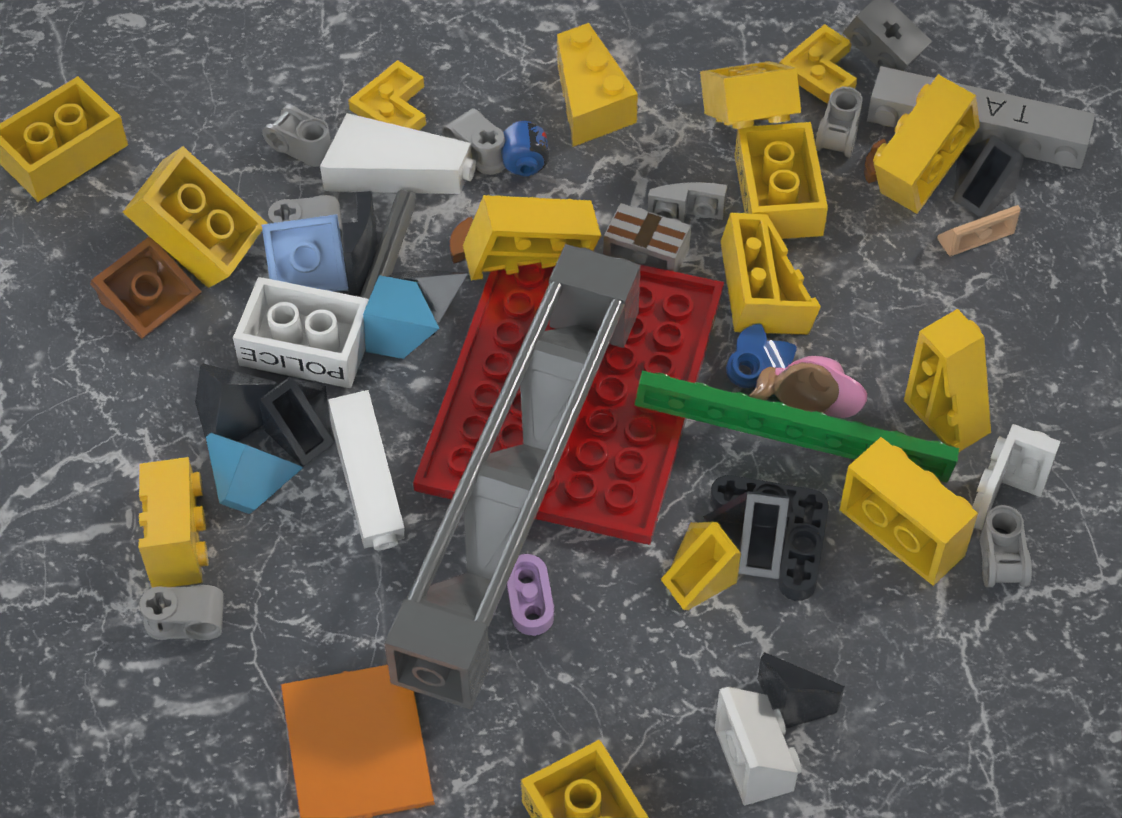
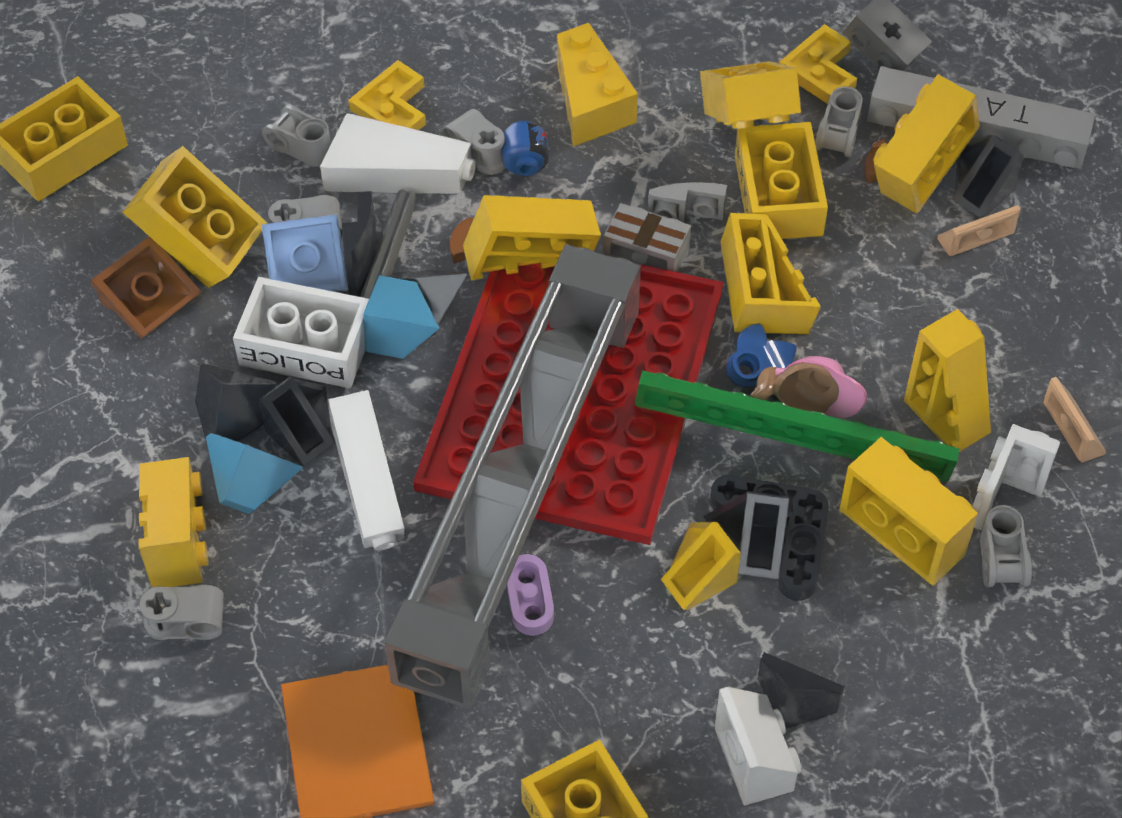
none -> light nougat slope [1043,377,1106,463]

